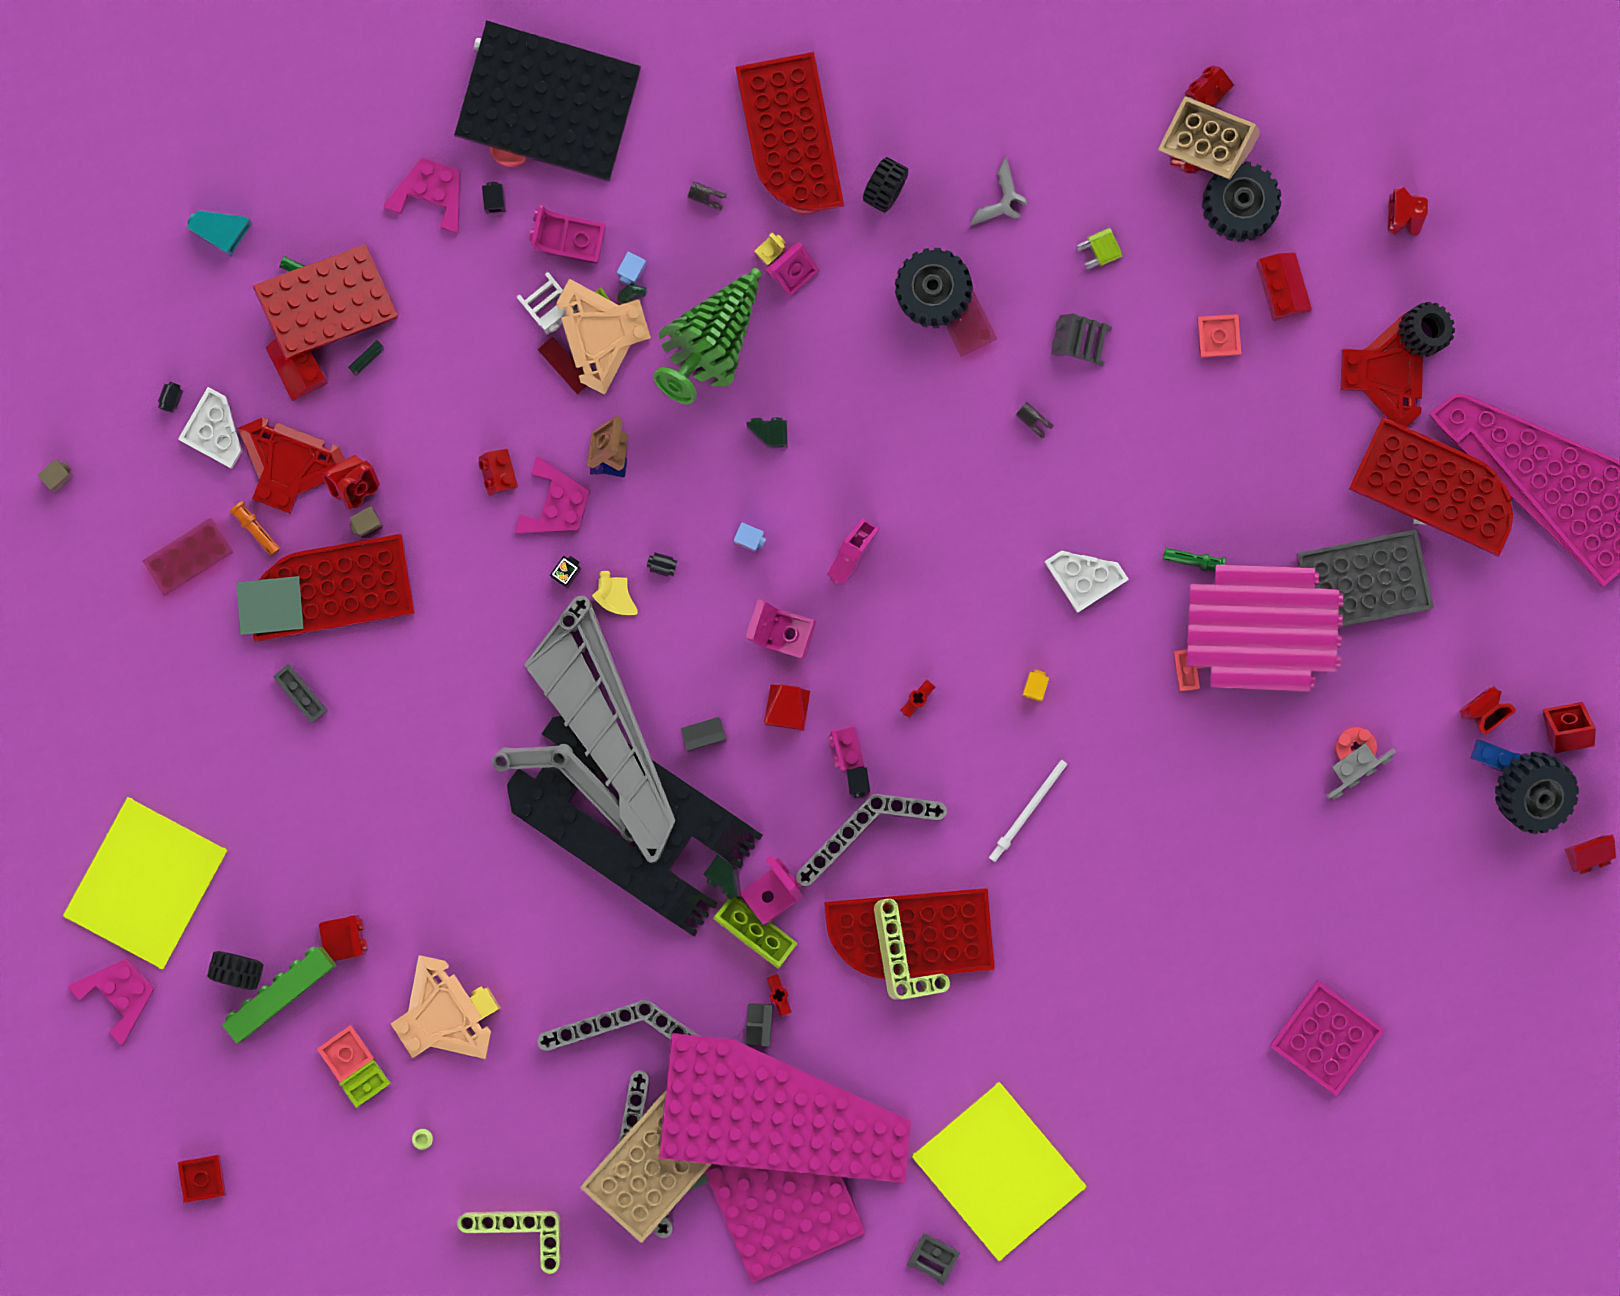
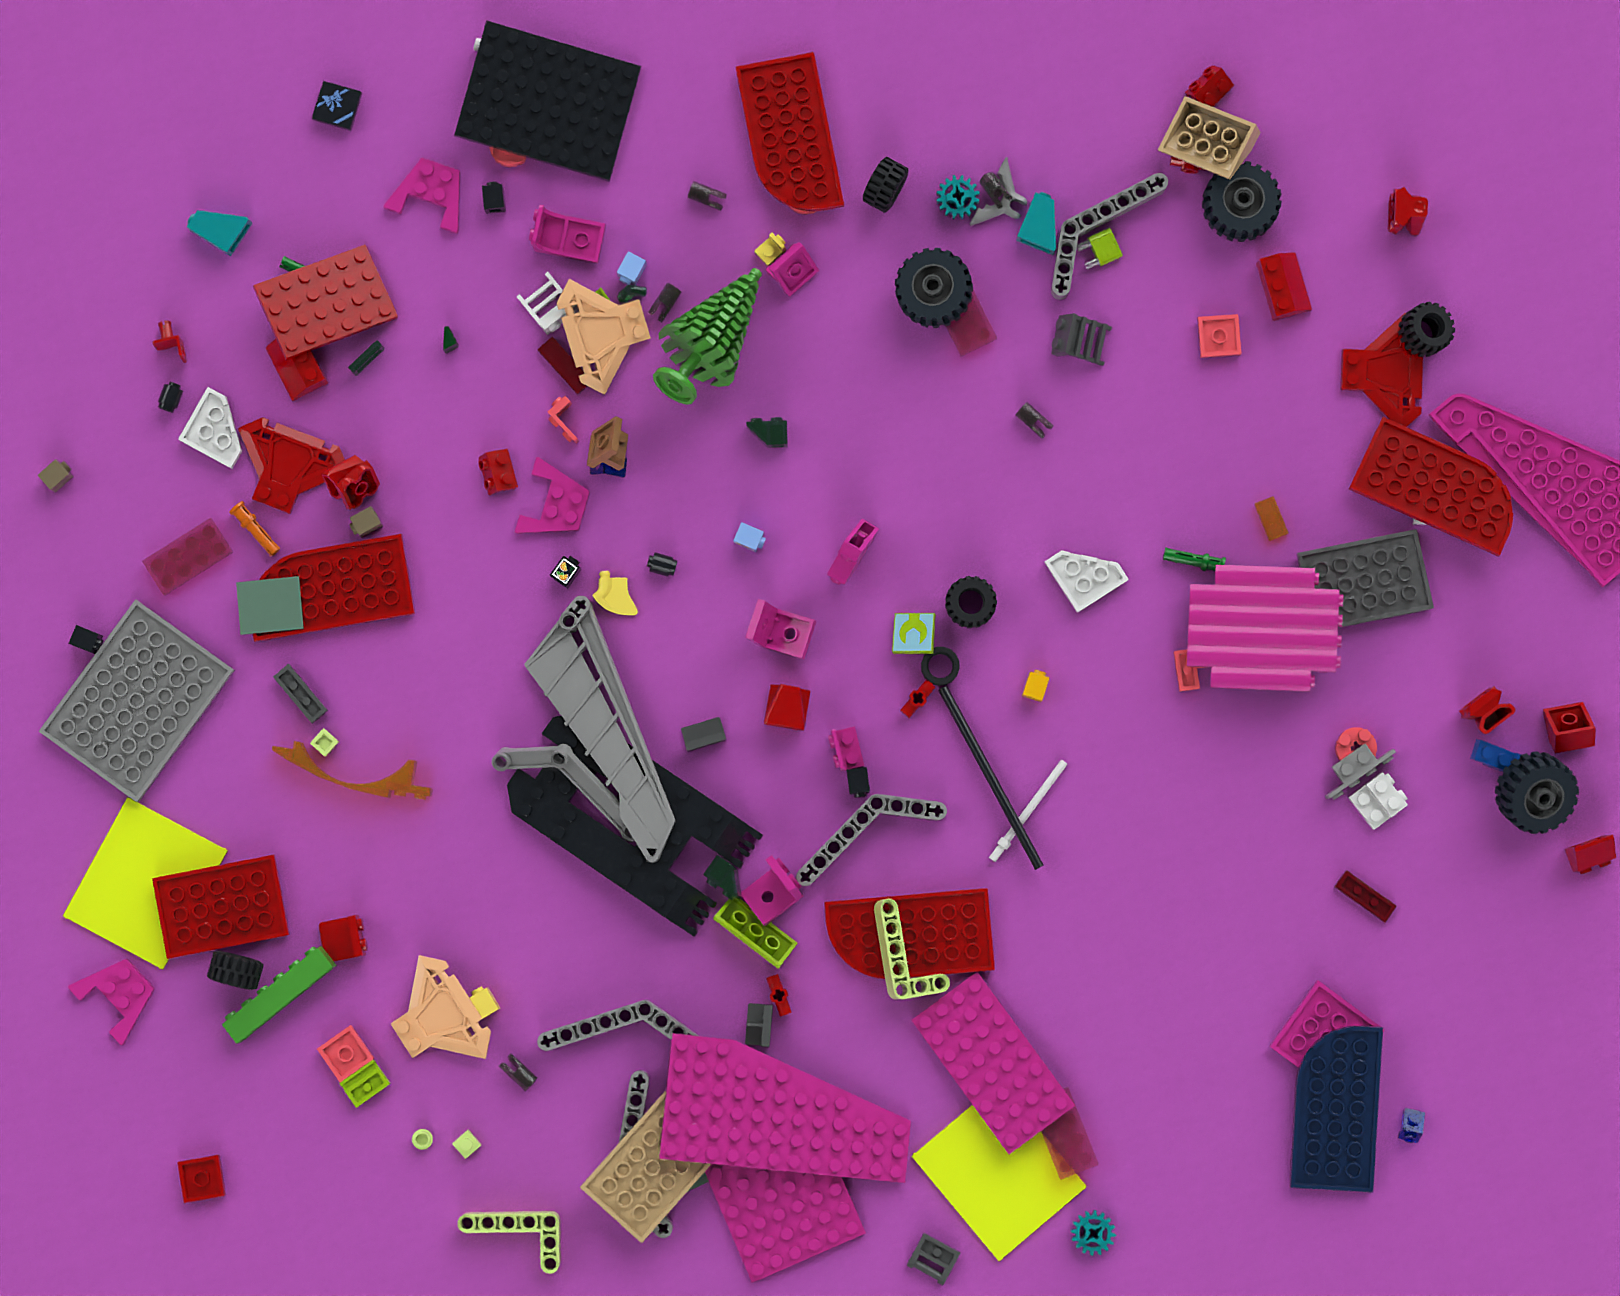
none -> light grey plate [39,599,235,803]
none -> black brick [68,625,103,654]
none -> red bracket [152,320,187,363]
none -> red plate [152,854,290,959]
none -> clear yellow slope [272,741,433,800]
none -> yellowish green plate [310,728,339,757]
none -> black tile [312,81,363,131]
none -> dark green slope [443,326,459,353]
none -> yellowish green plate [452,1129,482,1159]
none -> clear smoke hinge [499,1053,538,1091]
none -> coral bracket [548,396,579,443]
none -> clear smoke hinge [648,282,682,322]
none -> tile [892,613,936,654]
none -> dark pink plate [911,972,1076,1154]
none -> black tyre [921,647,960,686]
none -> teal gear [936,175,980,219]
none -> black piece [938,686,1044,870]
none -> black tyre [945,576,997,629]
none -> clear smoke hinge [980,172,1013,209]
none -> teal slope [1016,192,1056,255]
none -> clear pink plate [1041,1087,1099,1180]
none -> light grey beam [1051,173,1168,300]
none -> teal gear [1070,1210,1116,1256]
none -> clear yellow plate [1254,496,1289,541]
none -> dark blue plate [1290,1026,1383,1192]
none -> dark red tile [1334,870,1397,923]
none -> white plate [1348,772,1408,830]
none -> clear blue bracket [1398,1108,1425,1143]

